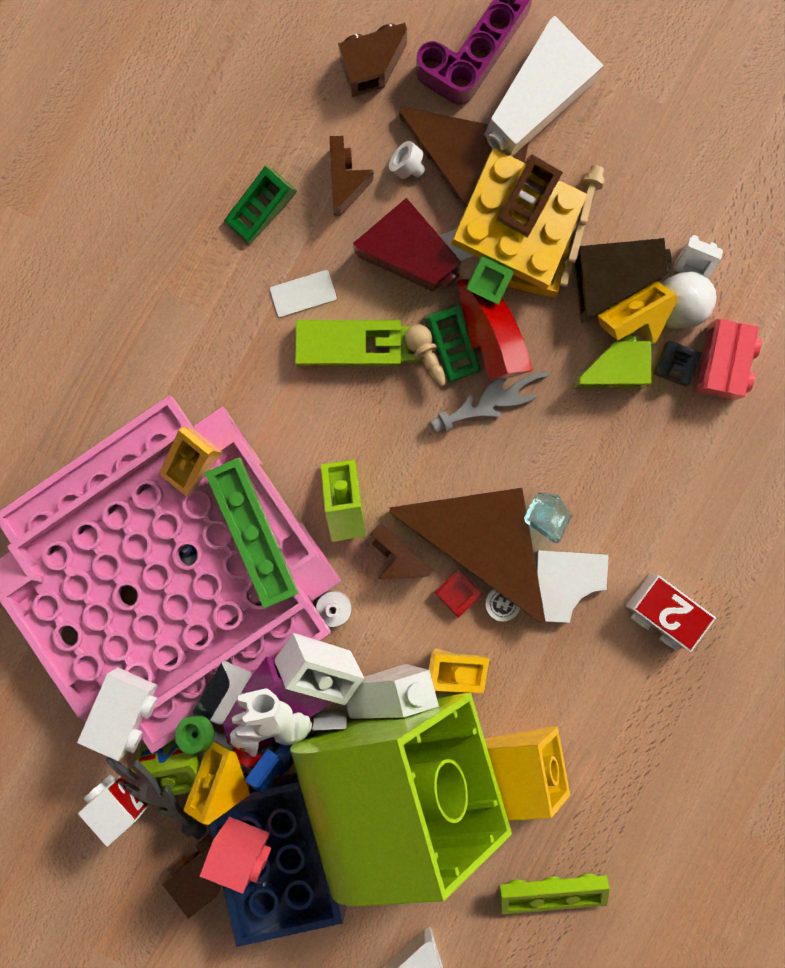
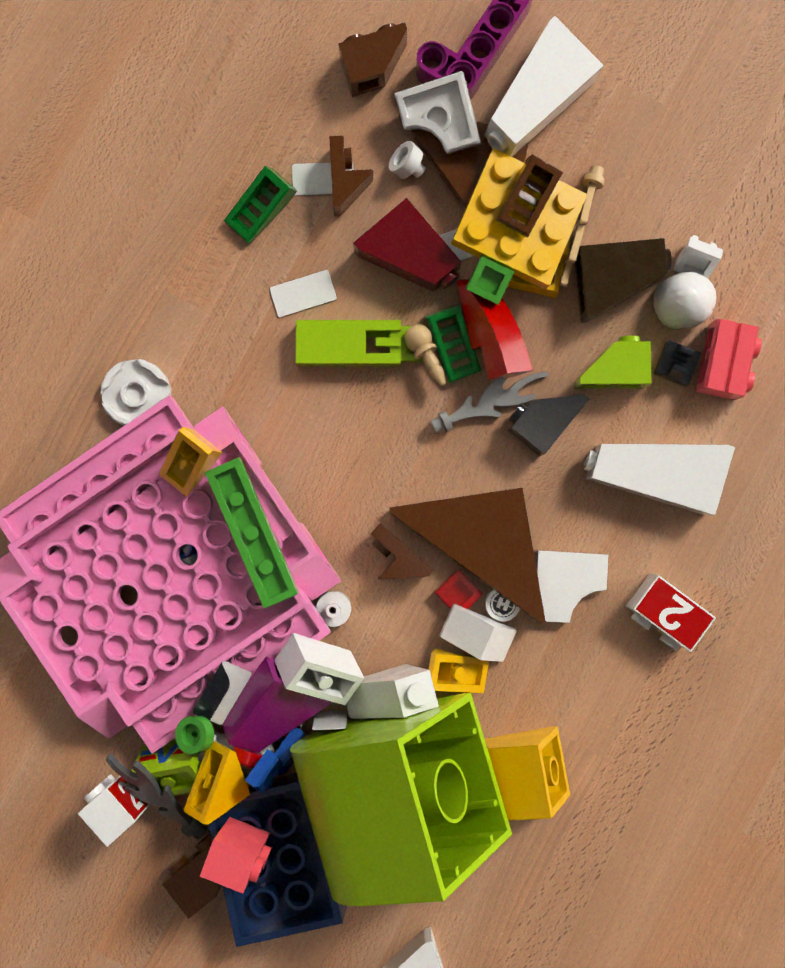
white brick [77,668,158,761] -> none
white animal [229,688,312,757] -> none
lime slope [321,459,367,542] -> none
lime plate [500,873,610,915] -> none
clear light blue slope [524,492,572,543] -> none
yellow slope [597,281,677,344] -> none
none -> white tile [100,359,172,426]
none -> white sticker [292,162,354,196]
none -> white tile [394,71,481,154]
none -> white slope [439,604,517,662]
none -> black slope [508,395,589,456]
none -> white slope [583,444,735,515]

